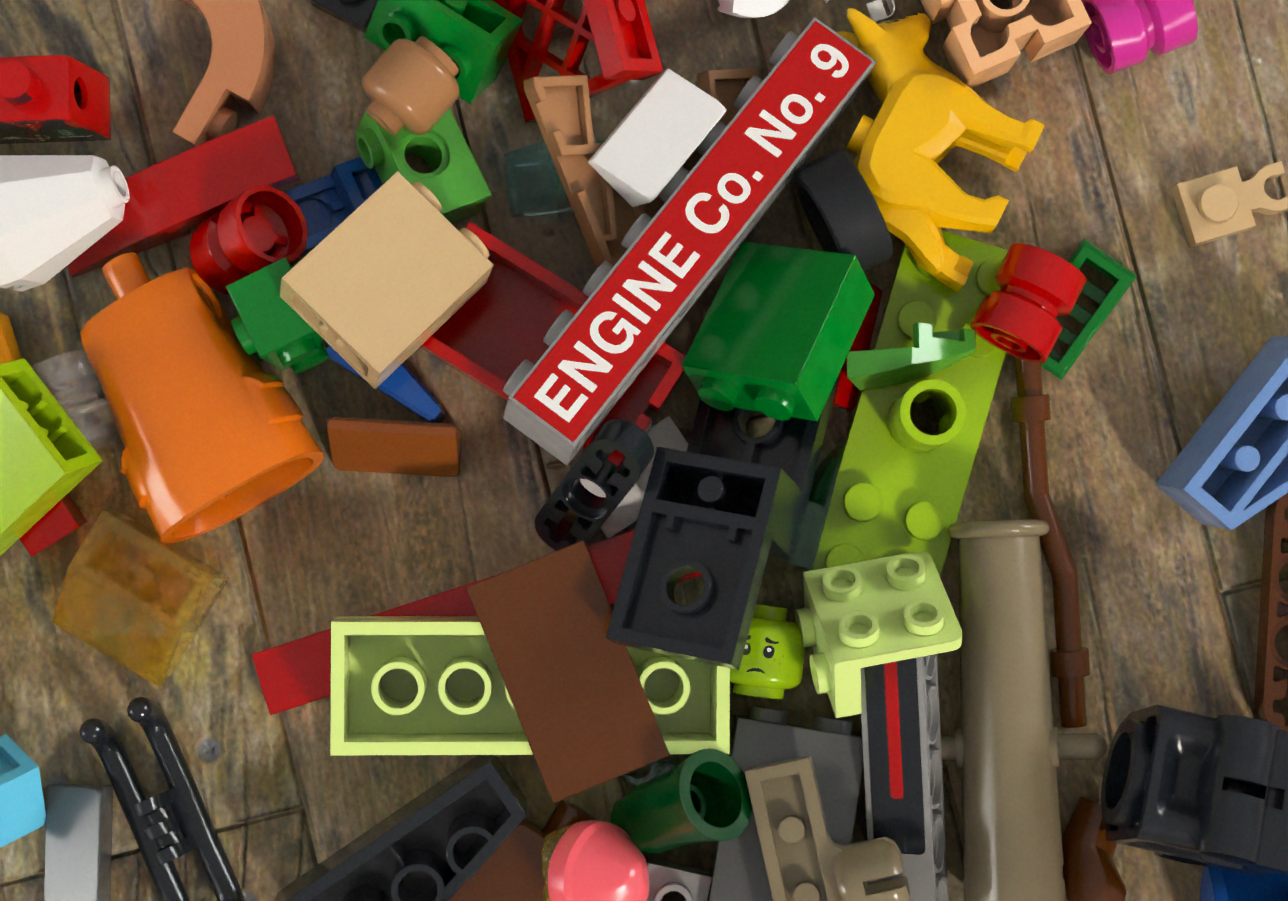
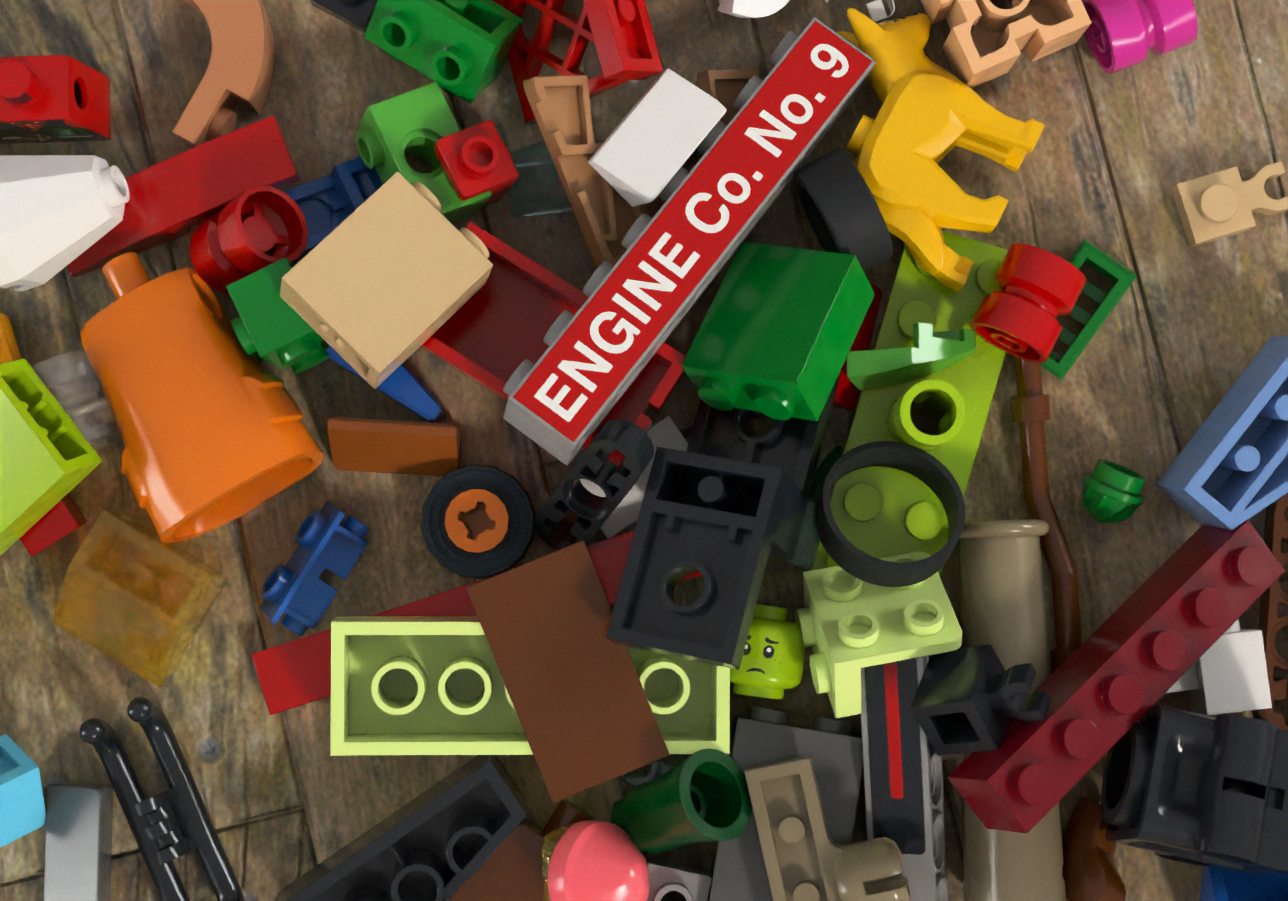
medium nougat head [362,36,459,136] -> none
none -> blue hinge [260,500,371,636]
none -> black wheel [421,464,536,579]
none -> red bracket [434,119,519,208]
none -> black tyre [815,441,965,587]
none -> black brick [910,644,1051,756]
none -> dark red brick [947,520,1285,833]
none -> green plate [1082,459,1146,523]
none -> white brick [1166,618,1272,716]

